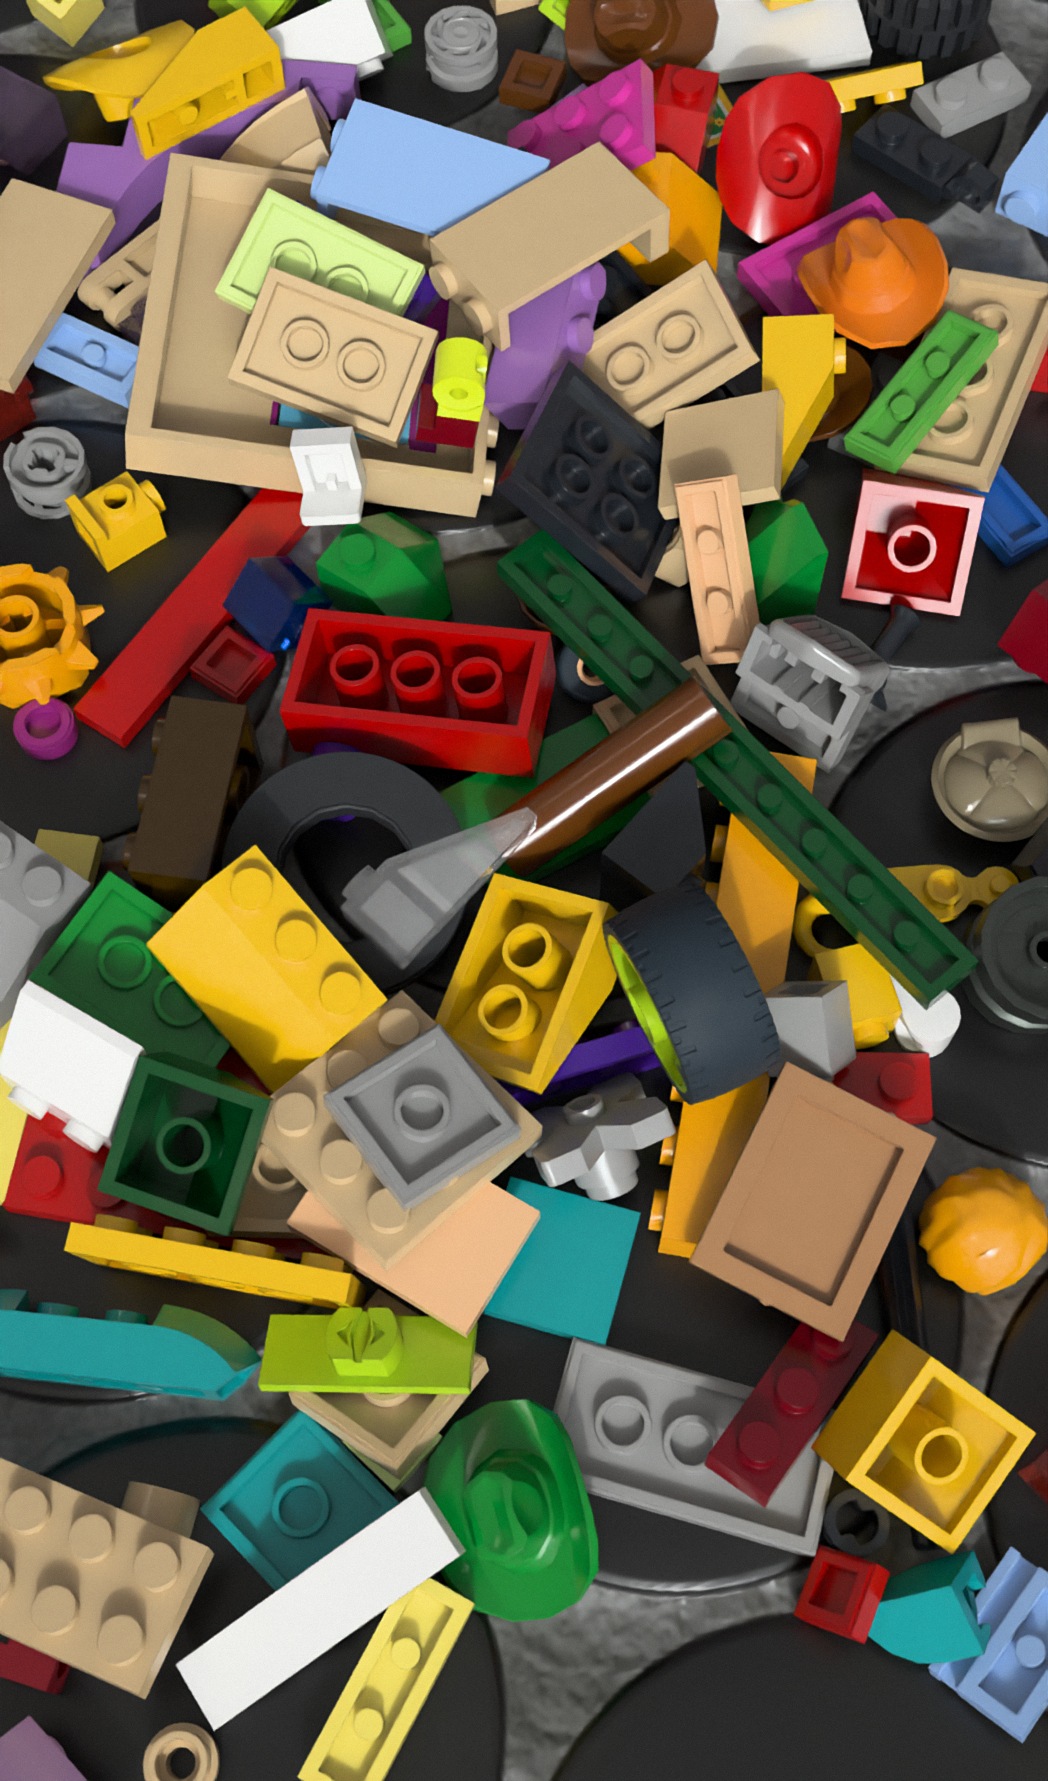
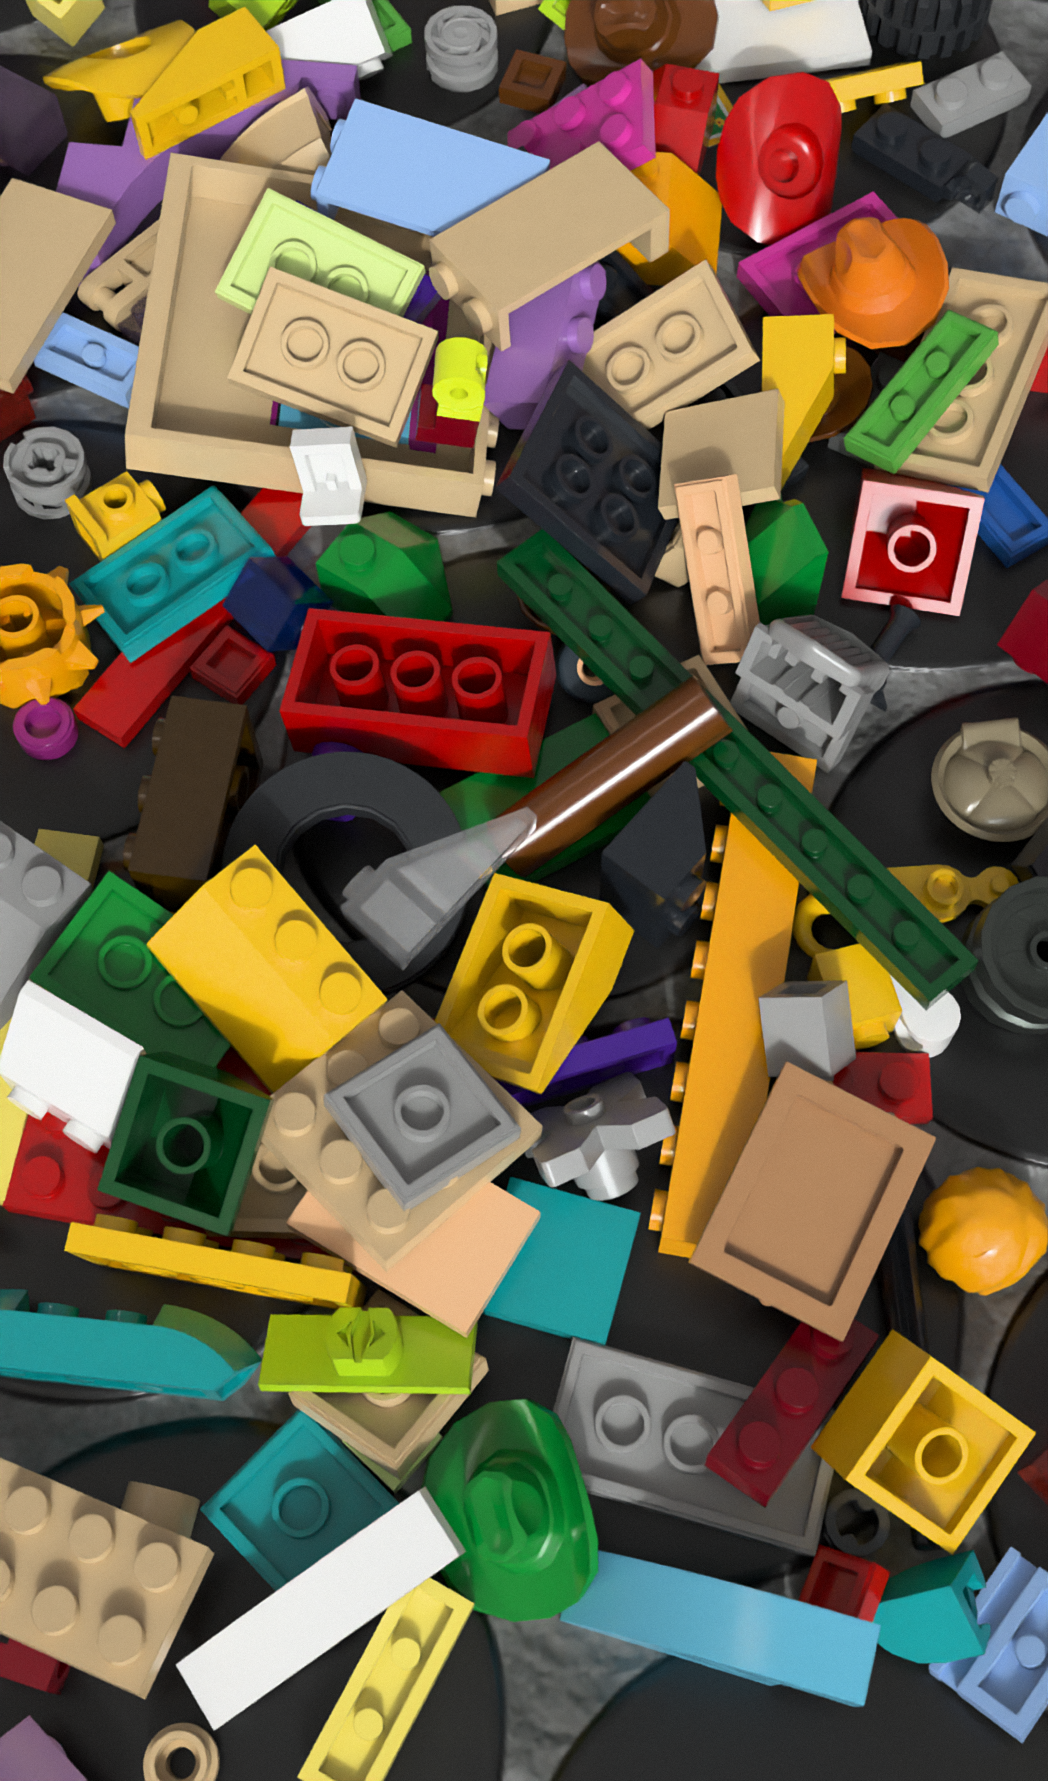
black wheel [602,881,782,1105] -> none
none -> teal tile [69,485,278,663]
none -> medium azure slope [559,1550,881,1707]

